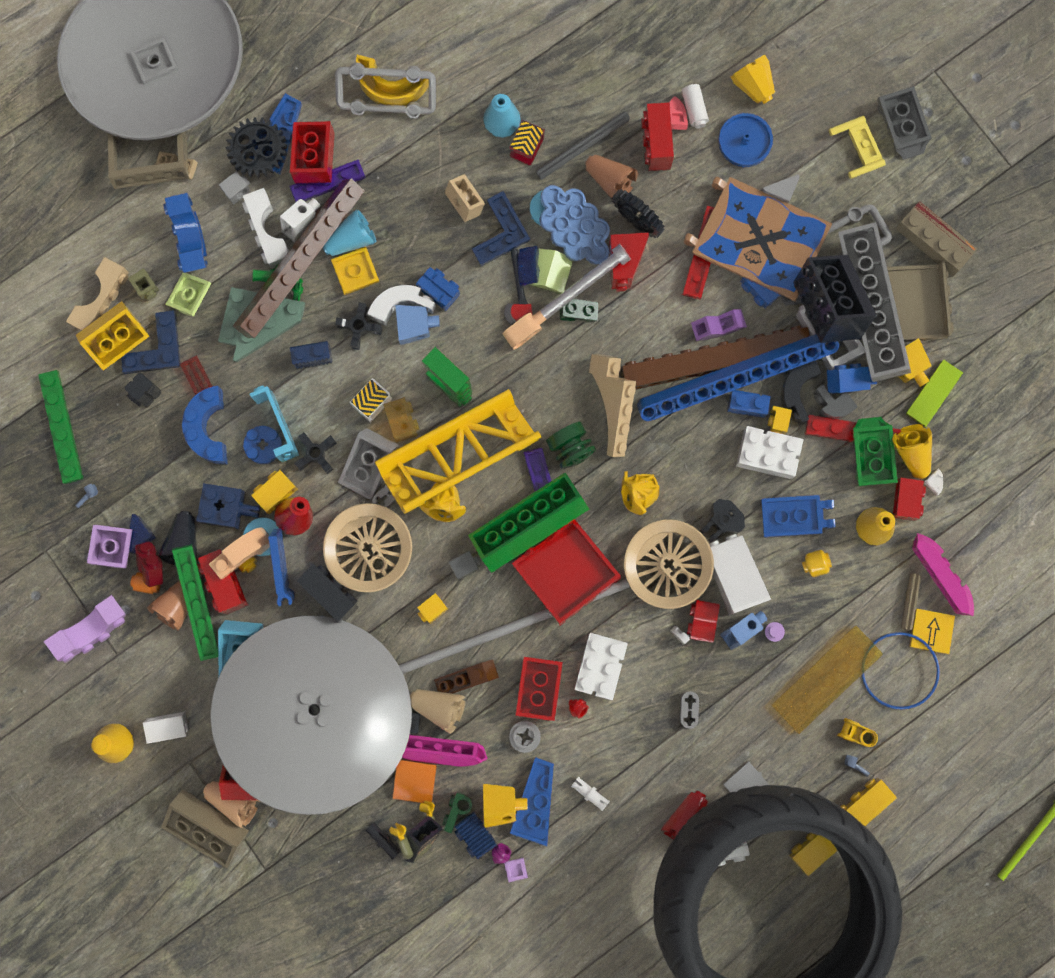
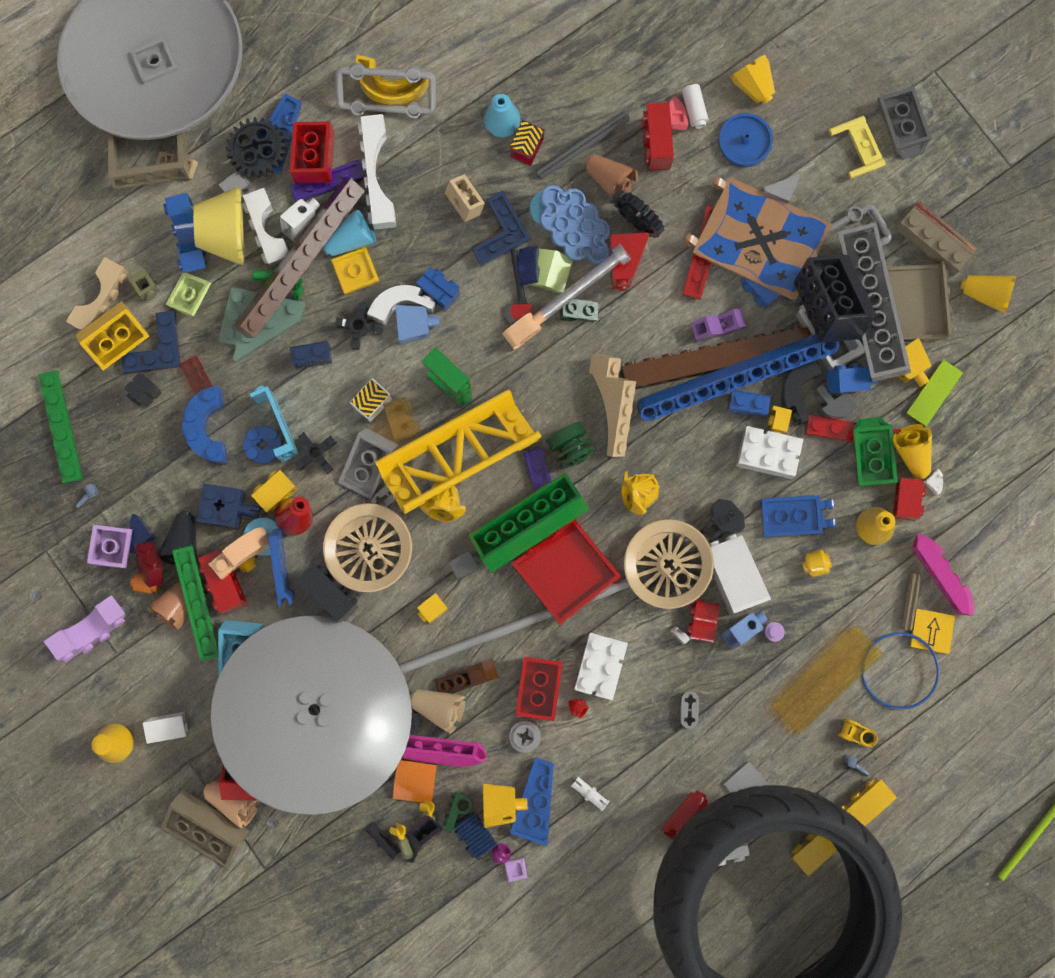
none -> light yellow cone [193,187,244,265]
none -> white arch [358,114,396,230]
none -> yellow cone [960,275,1016,314]

